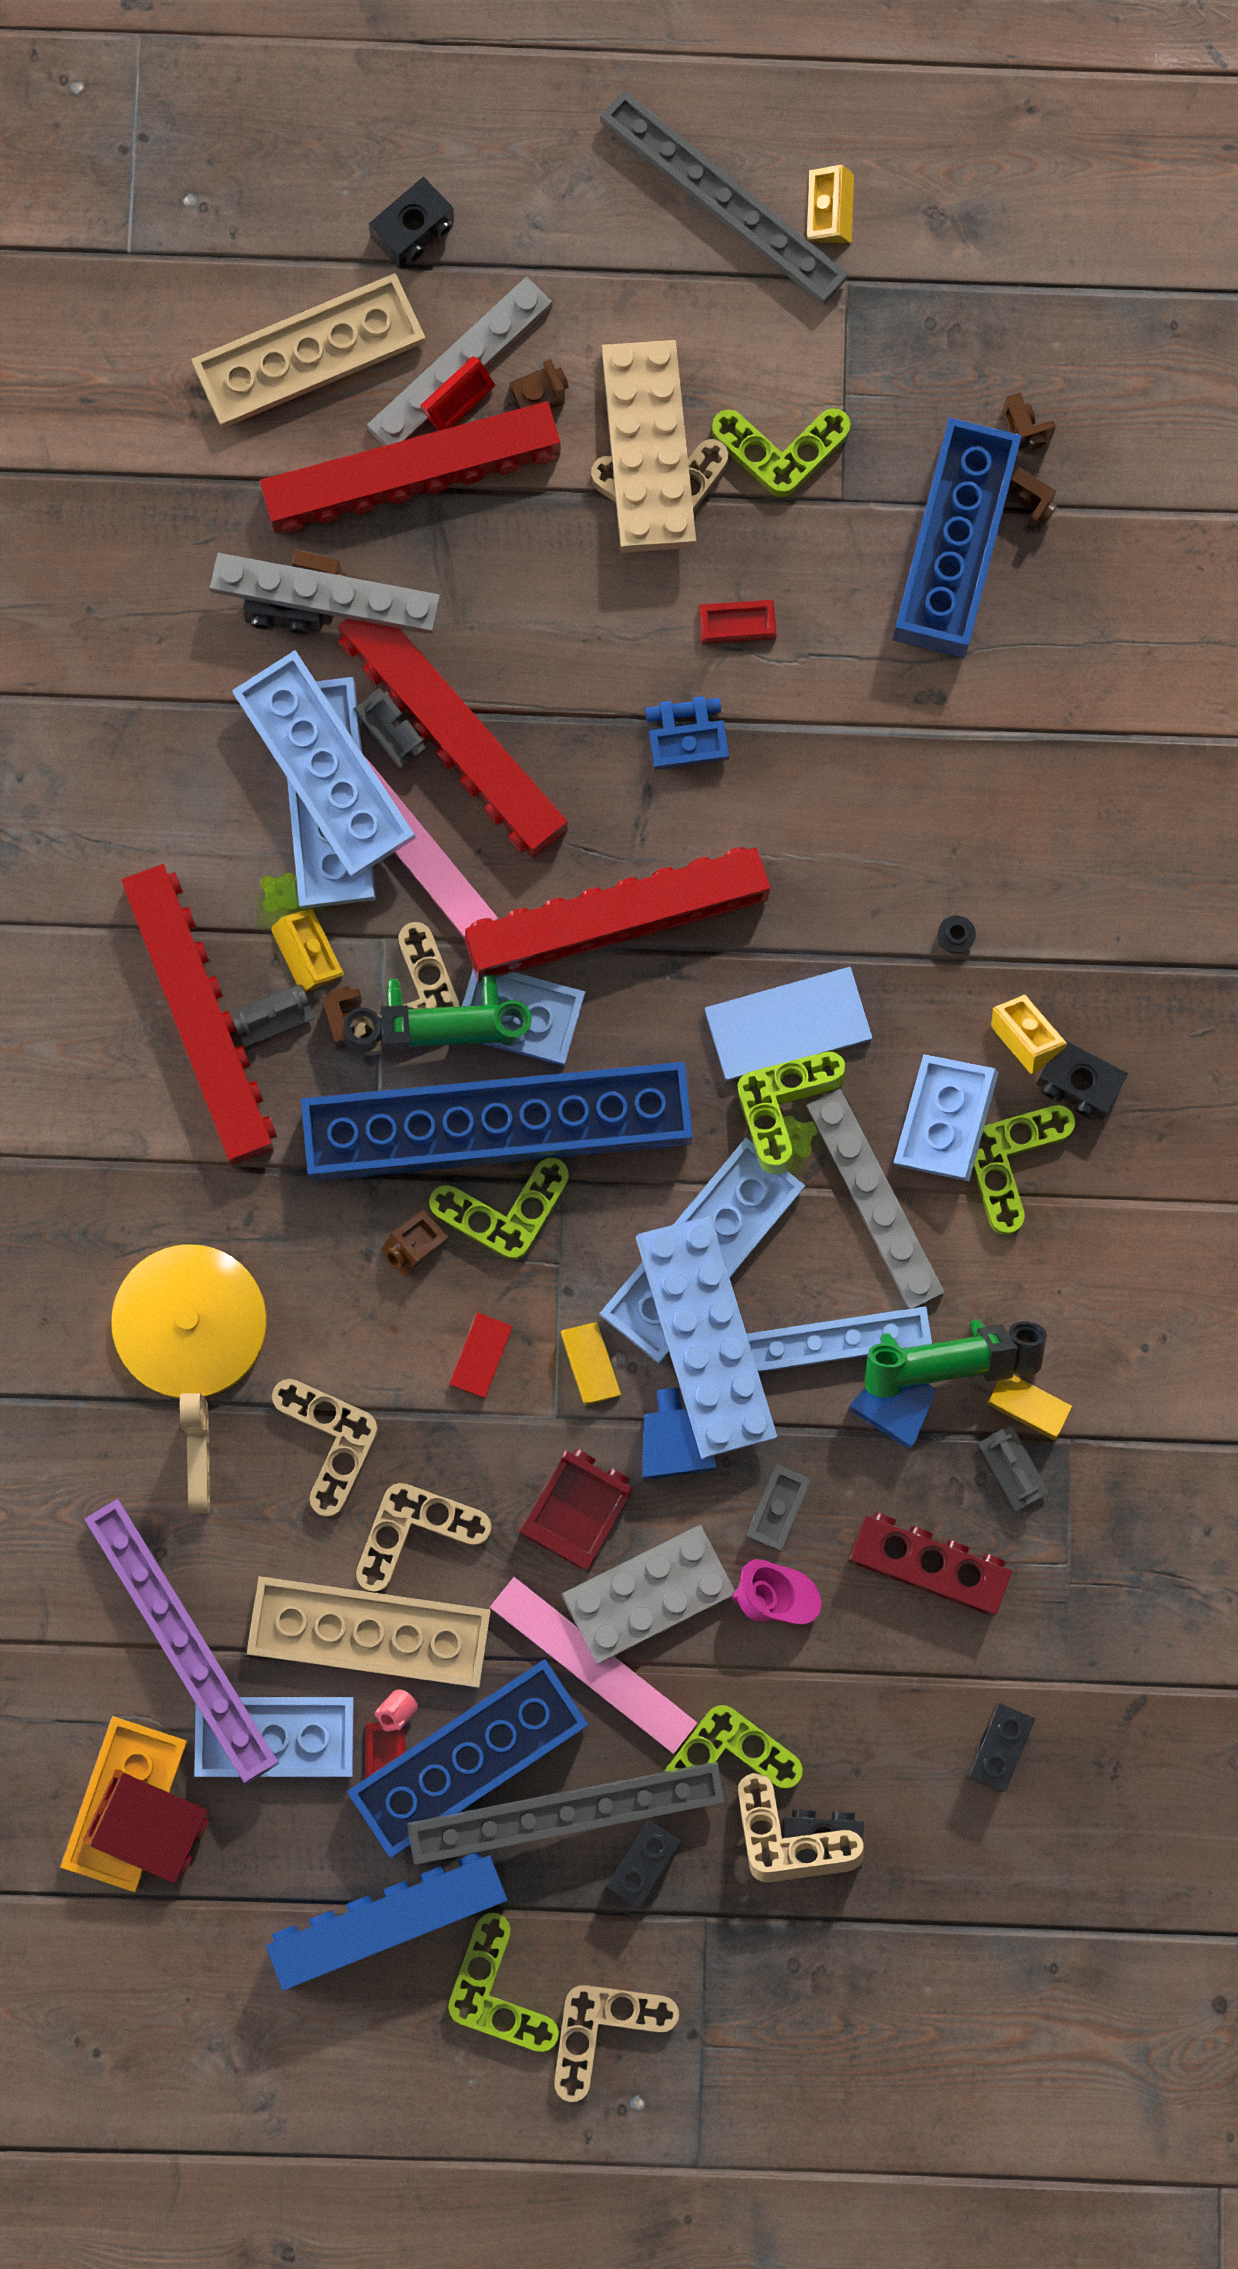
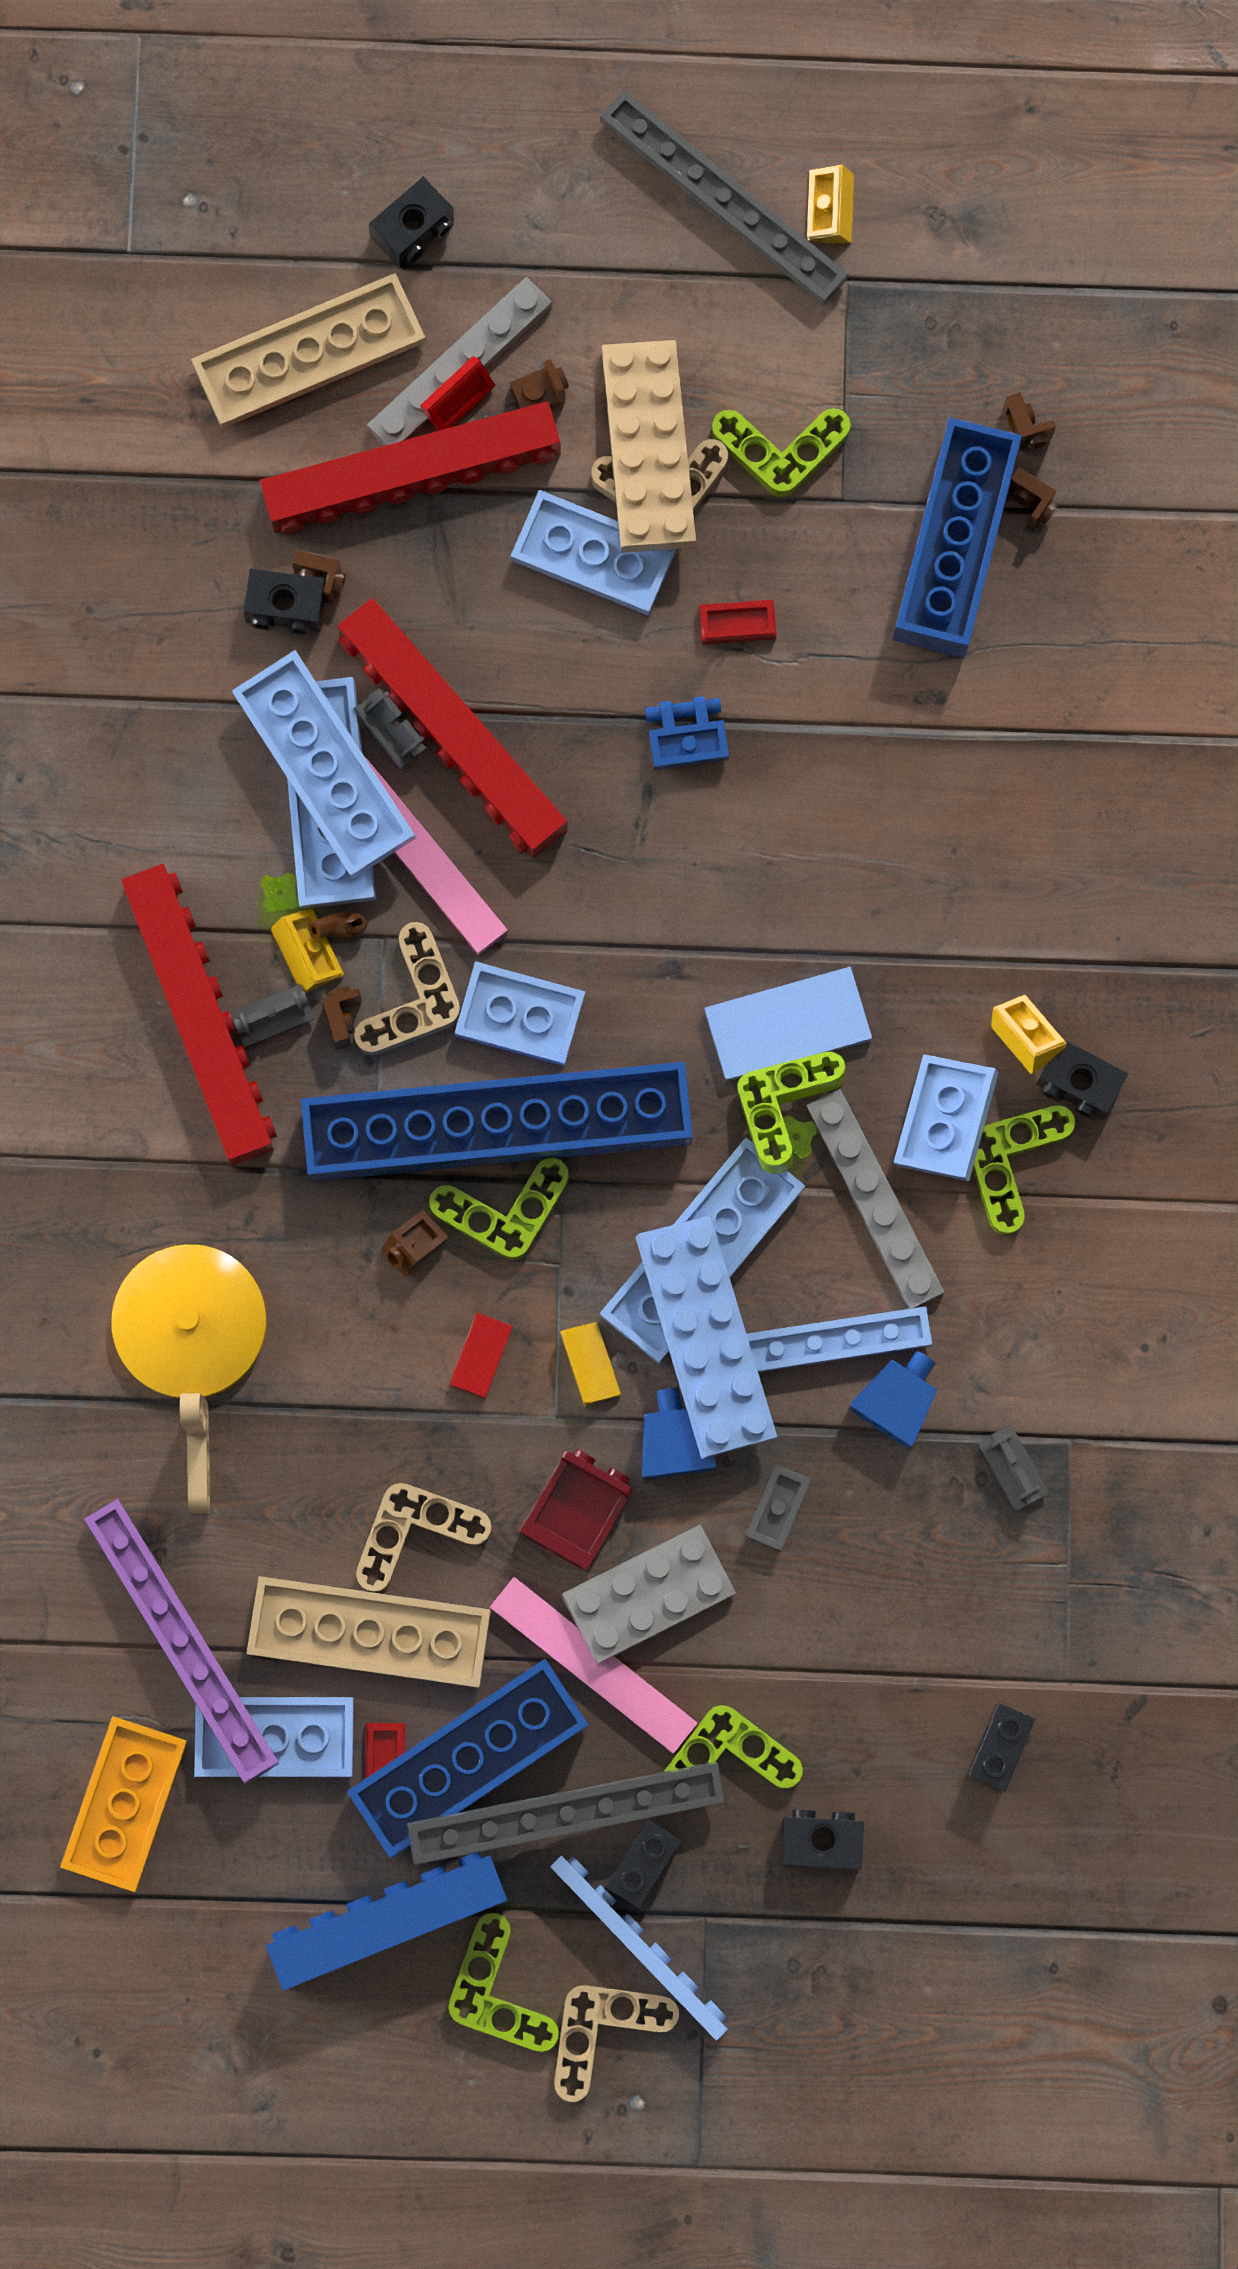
dark red panel [83,1769,208,1883] -> none
light grey plate [210,553,440,635] -> none
tan beam [272,1379,378,1518] -> none
green piece [342,974,532,1053] -> none
coral hose [375,1689,418,1732] -> none
red brick [465,847,771,982] -> none
dark pink piece [732,1559,822,1625] -> none
tan beam [738,1773,864,1882] -> none
dark red brick [847,1512,1013,1617] -> none
green piece [864,1319,1047,1398] -> none
black plate [937,915,976,954] -> none
yellow slope [986,1375,1072,1440] -> none
none -> reddish brown arm [308,911,367,940]
none -> light blue plate [510,490,677,616]
none -> light blue plate [550,1855,728,2041]

